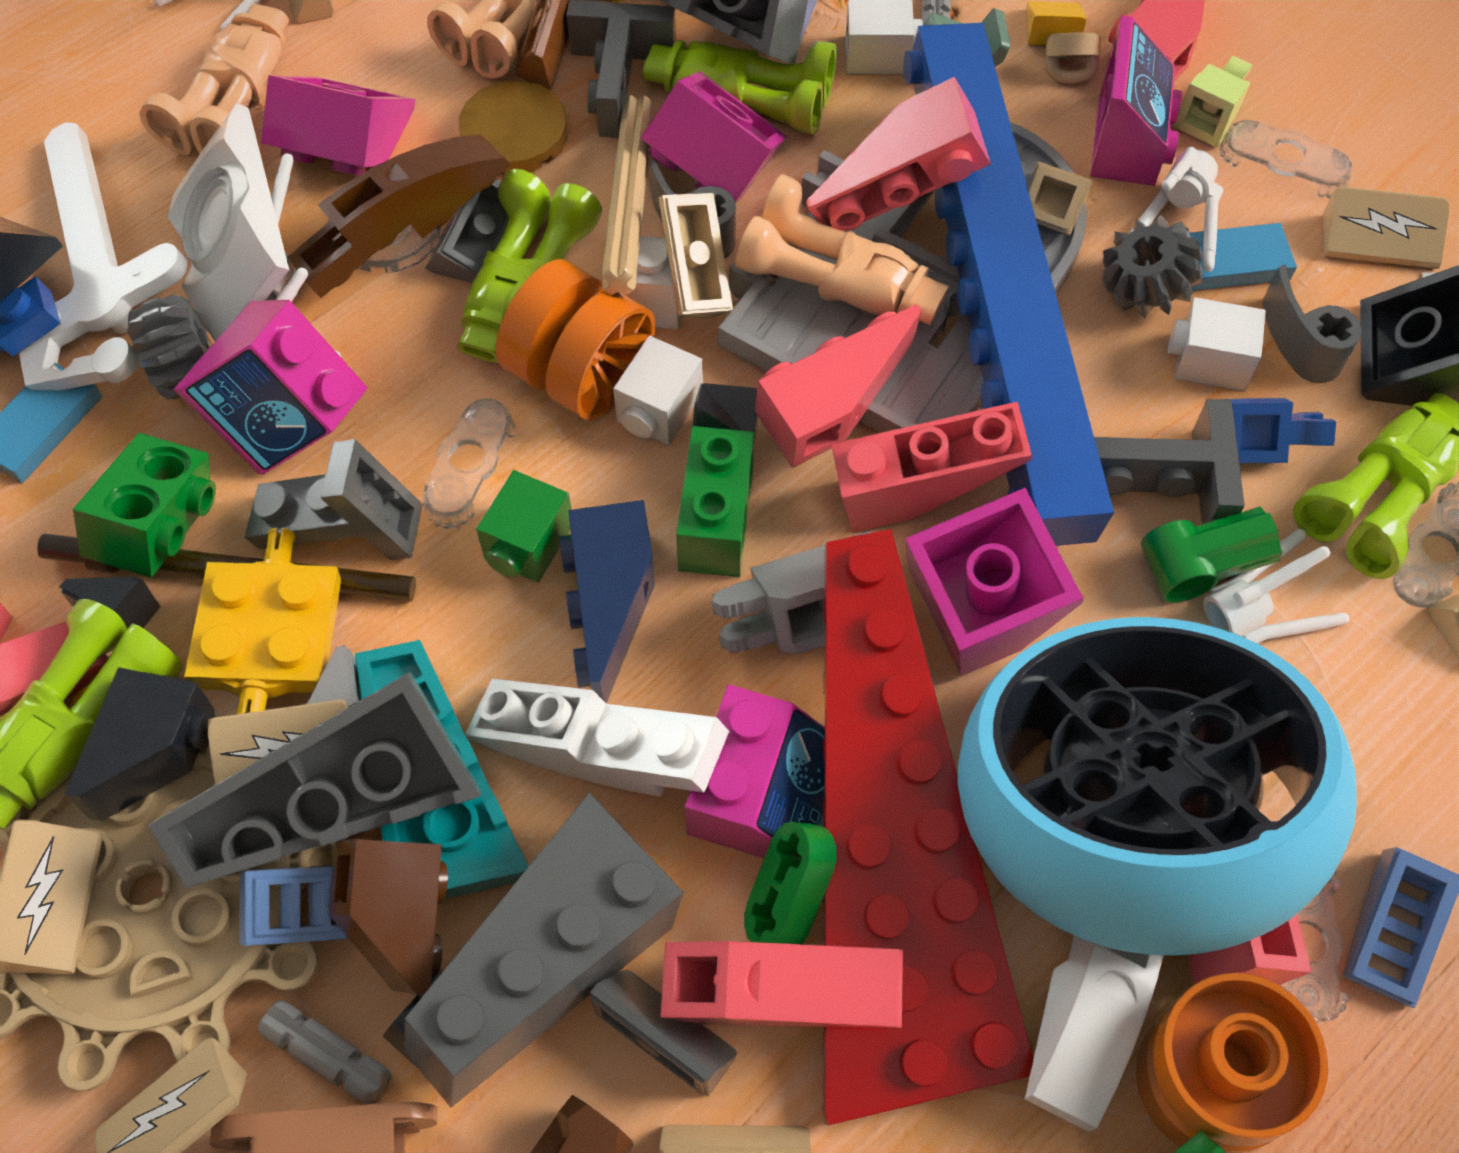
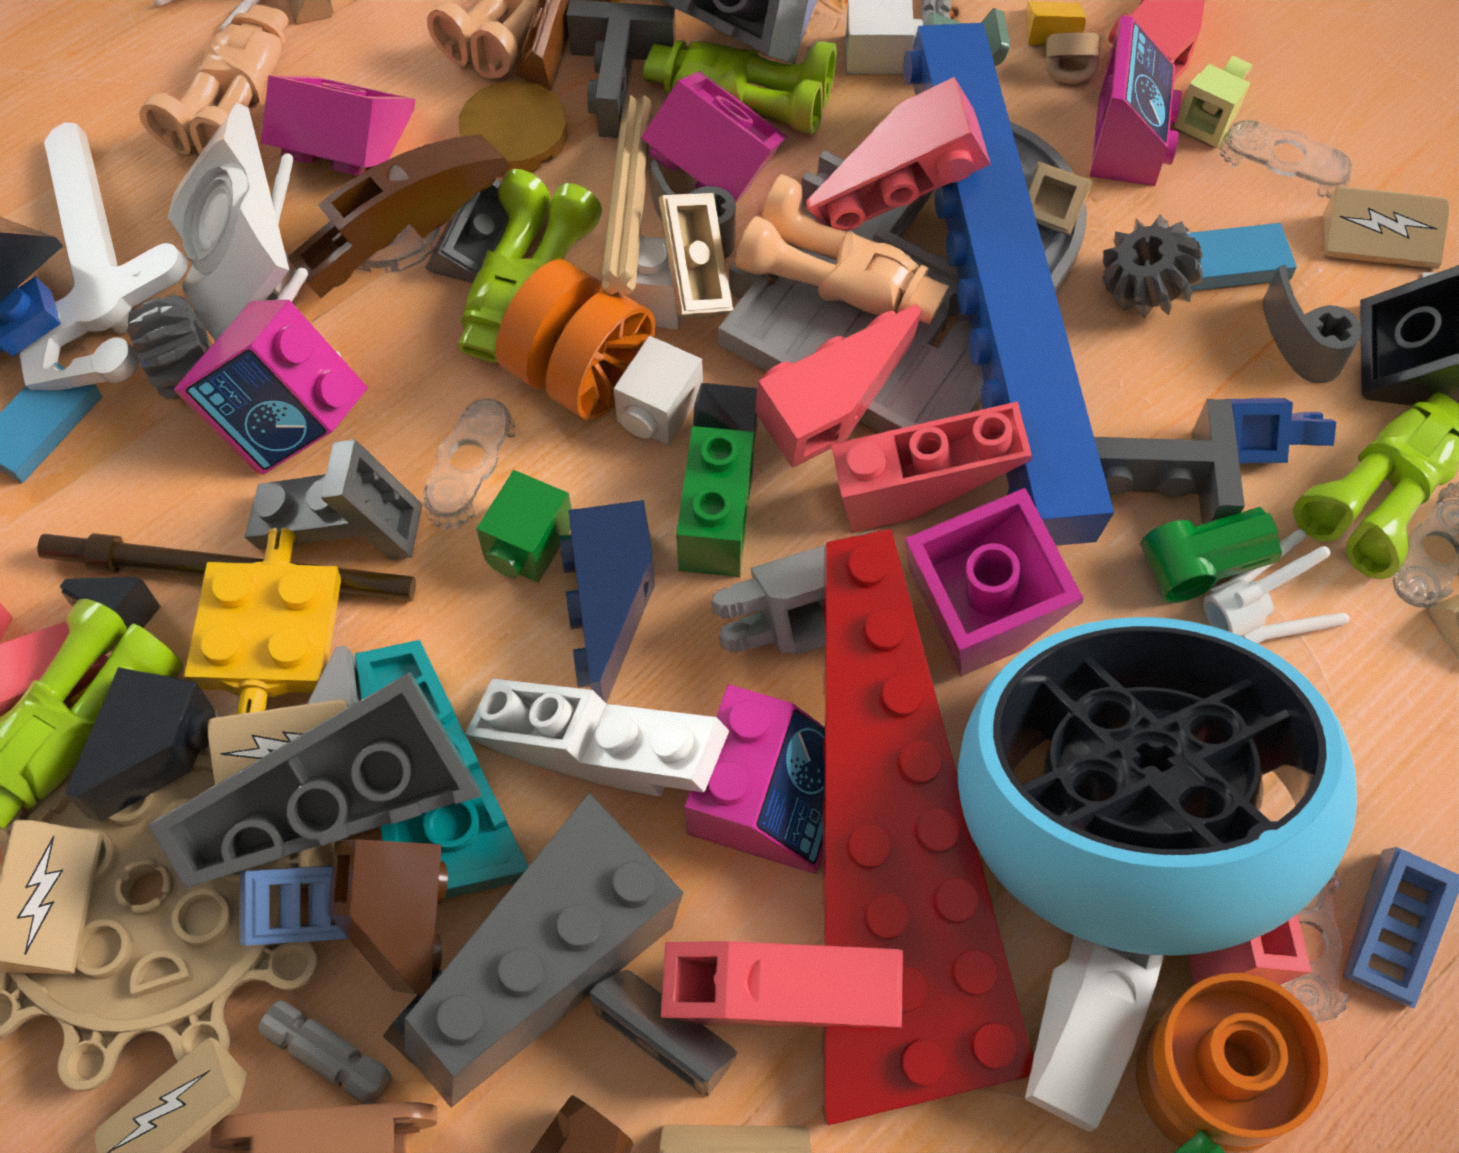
green brick [73,433,216,578] -> none
green beam [744,822,836,945] -> none
white plant [1128,147,1224,272] -> none
white brick [1168,297,1266,392] -> none

